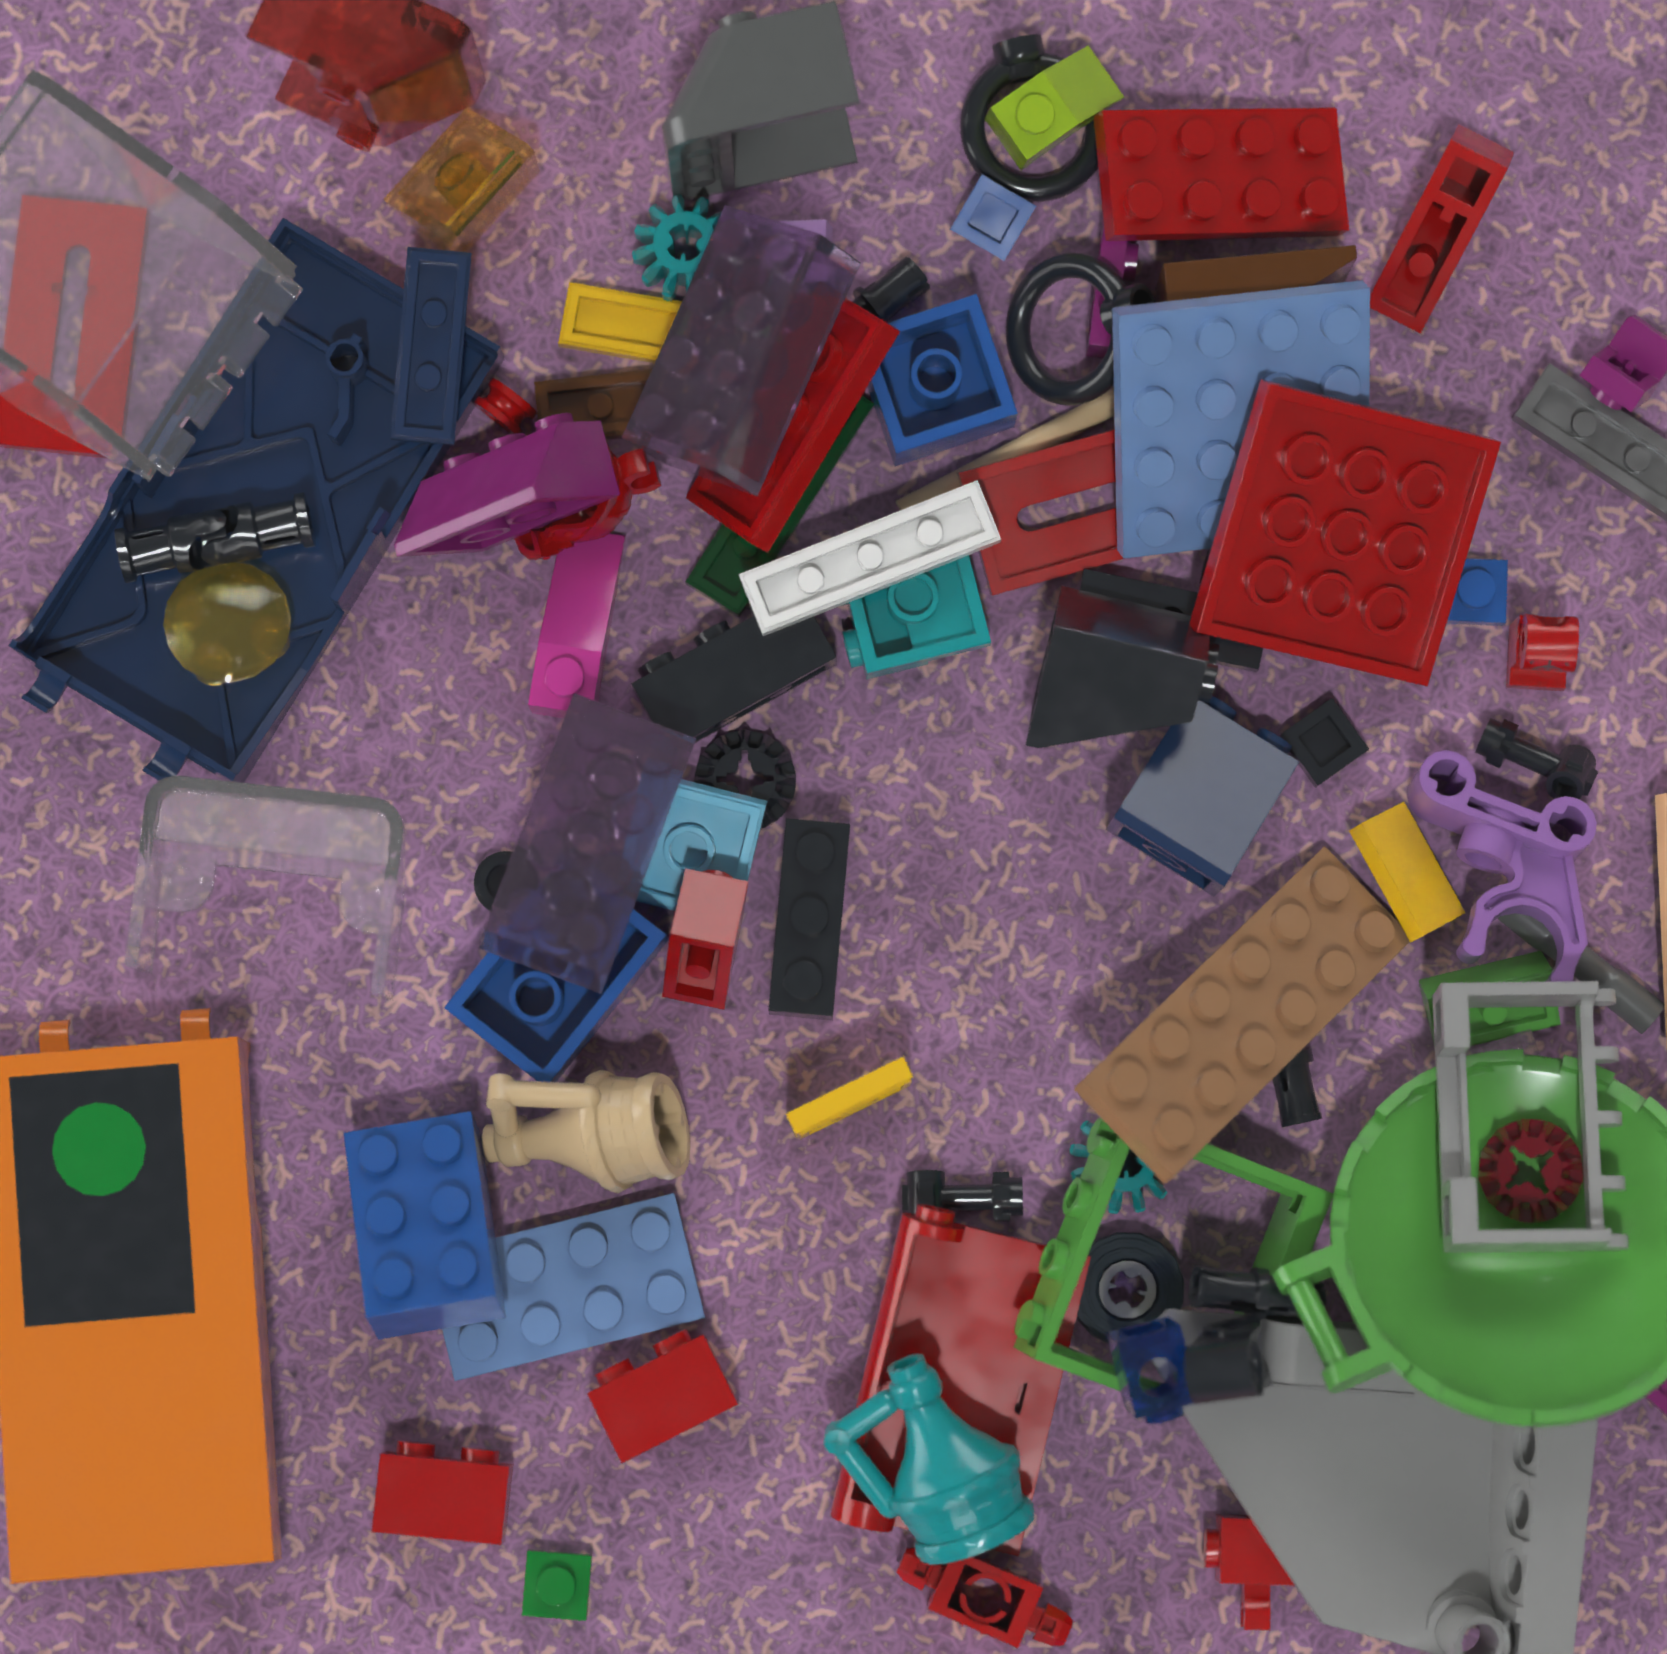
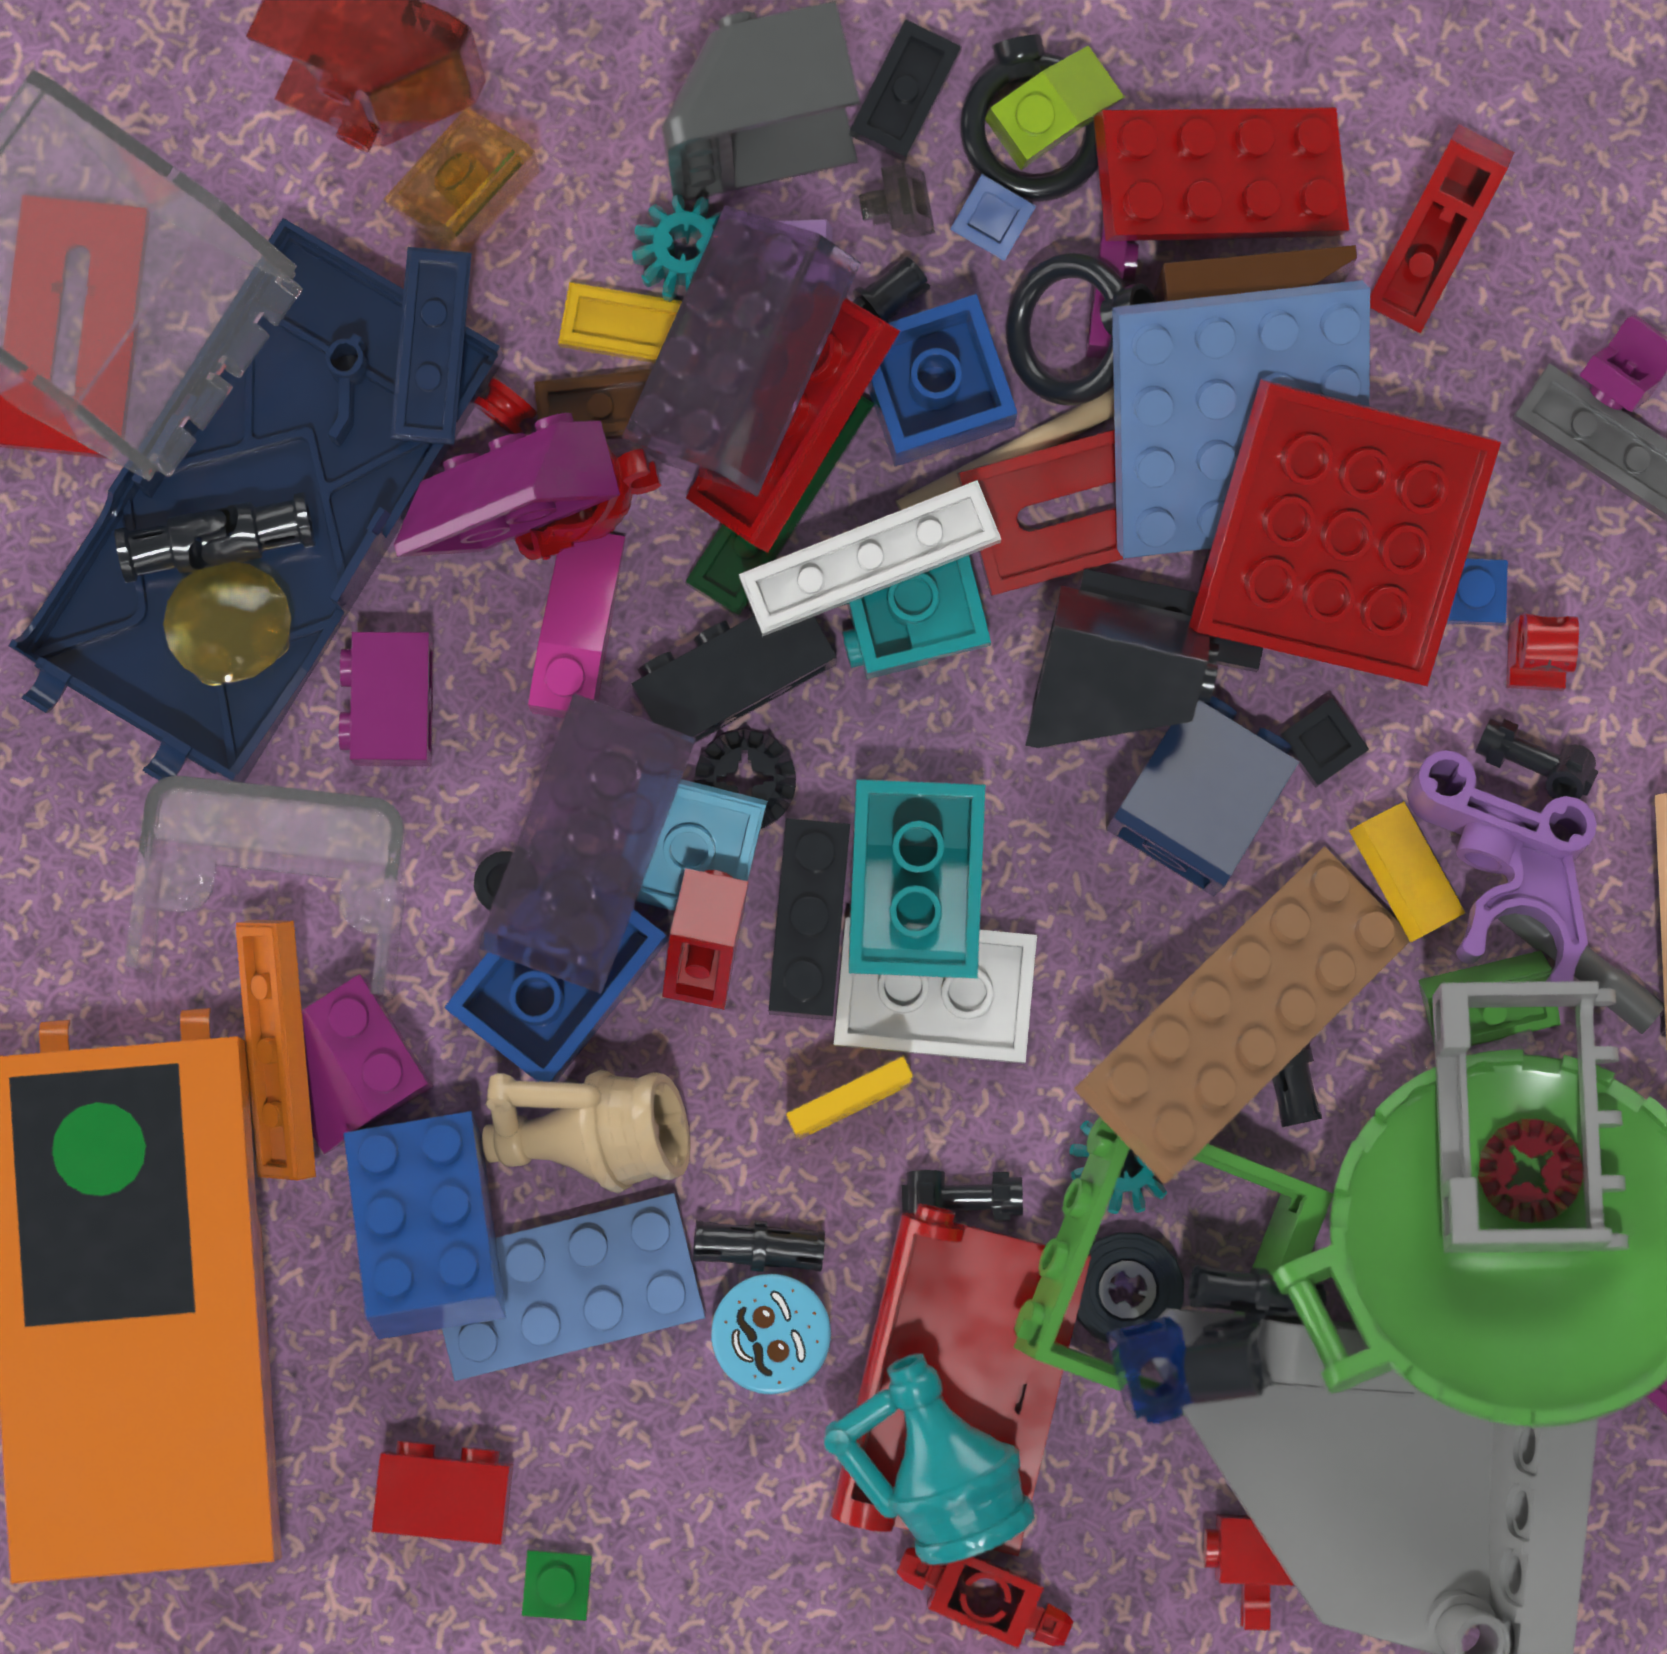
red brick [587,1328,739,1463] -> none
none -> orange tile [235,920,316,1181]
none -> magenta slope [302,974,434,1155]
none -> magenta brick [339,632,434,767]
none -> black pin [693,1220,825,1272]
none -> medium azure head [711,1274,831,1394]
none -> white plate [834,917,1037,1064]
none -> teal slope [848,779,986,979]
none -> black plate [849,19,962,163]
none -> clear smoke tile [859,162,935,238]

